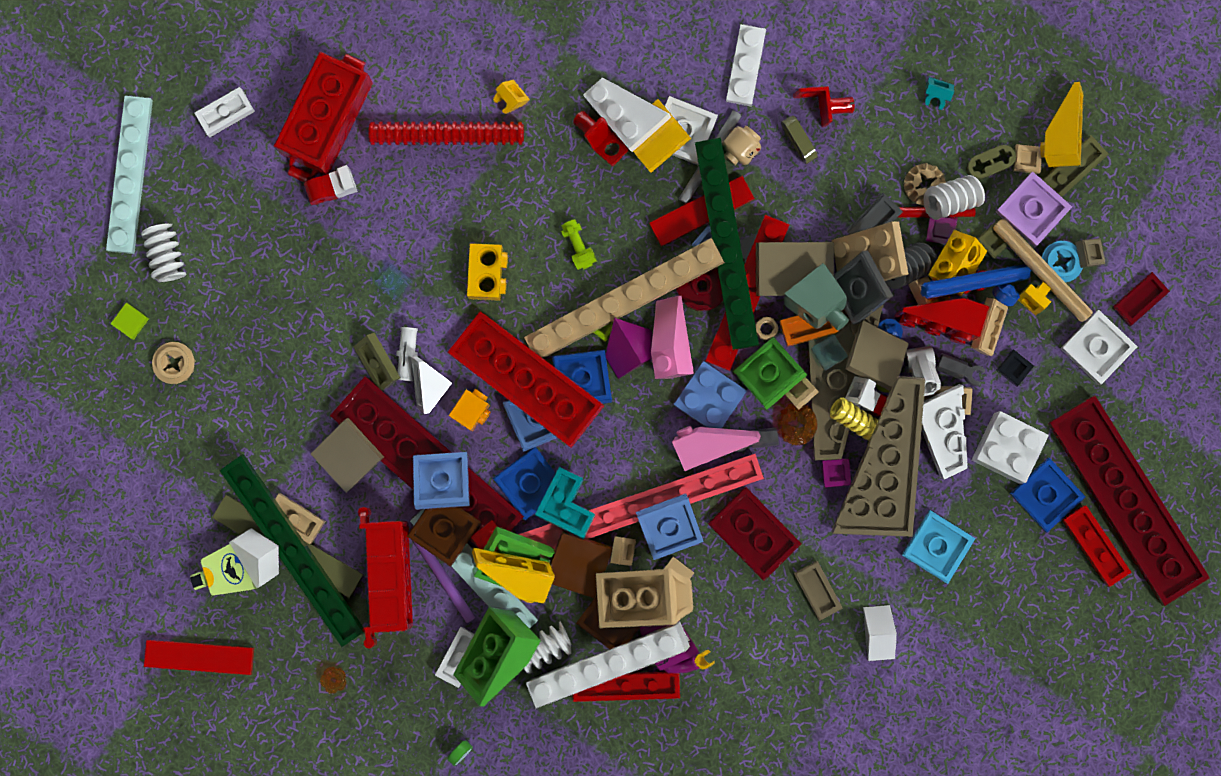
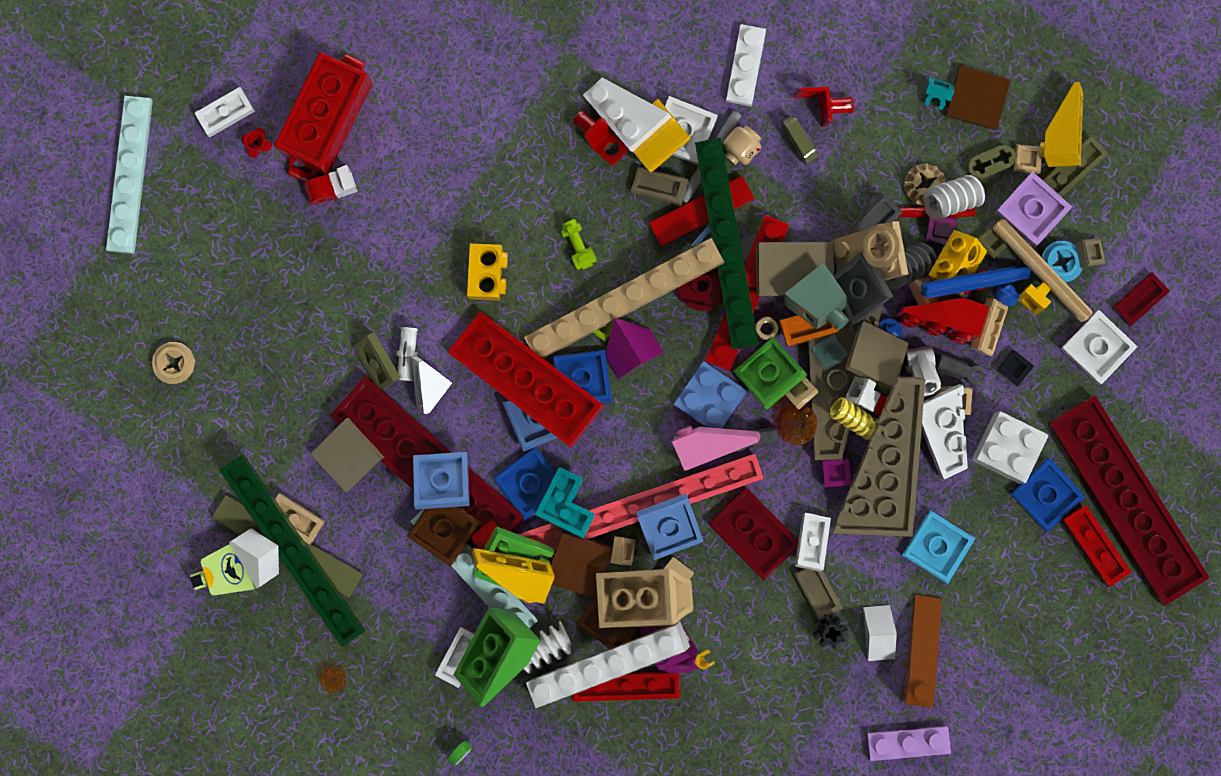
lime tile [111,303,149,340] -> none
white piece [141,224,186,282] -> none
red tile [144,640,254,675] -> none
red container [358,507,413,648] -> none
red piece [368,121,524,145] -> none
clear light blue tile [374,264,412,301] -> none
medium lavender bar [412,540,476,623] -> none
light orange brick [449,389,491,432] -> none
yellow tile [493,80,530,114] -> none
bright pink slope [651,296,694,379] -> none
none -> red plate [241,128,272,158]
none -> dark tan tile [630,167,689,206]
none -> white plate [795,513,831,572]
none -> black gear [813,614,848,649]
none -> tan gear [862,224,902,268]
none -> lavender plate [867,726,951,761]
none -> dark orange slope [901,595,942,708]
none -> reddish brown tile [945,65,1011,131]

